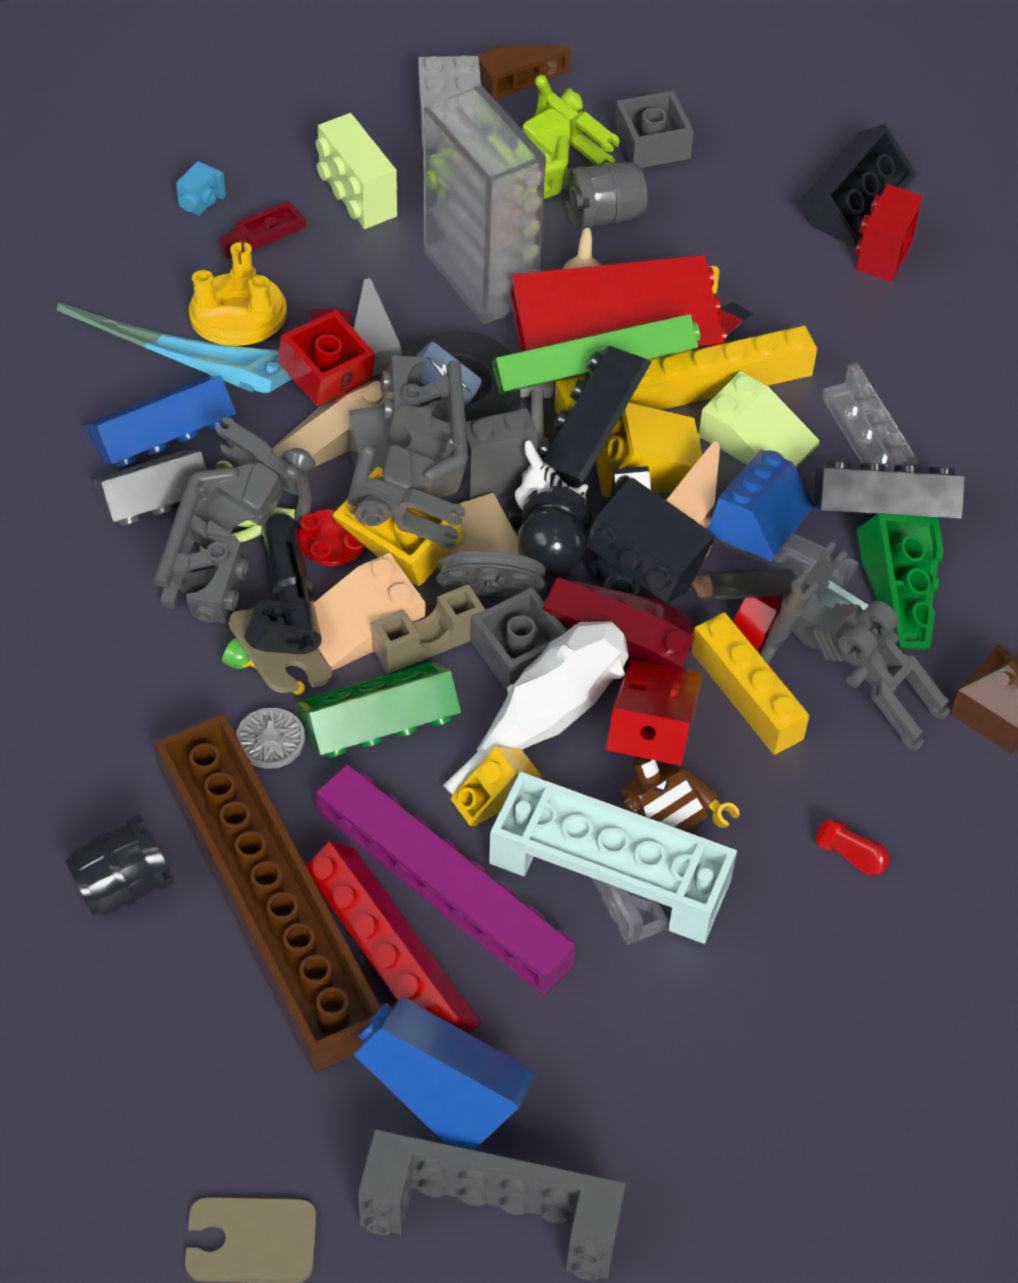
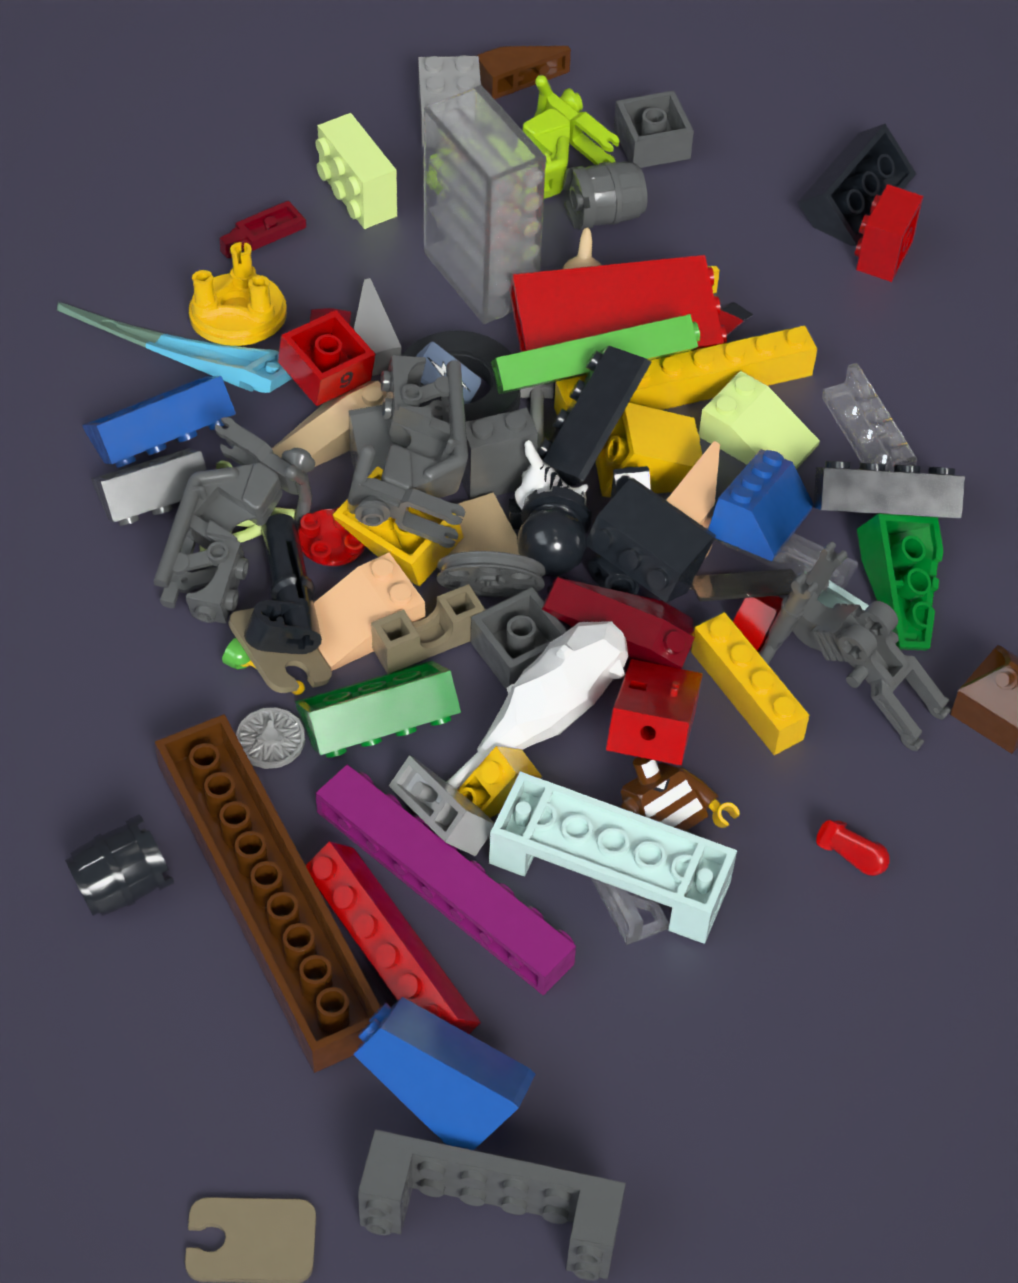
dark azure brick [176,161,226,215] -> none
none -> light grey slope [389,755,495,856]

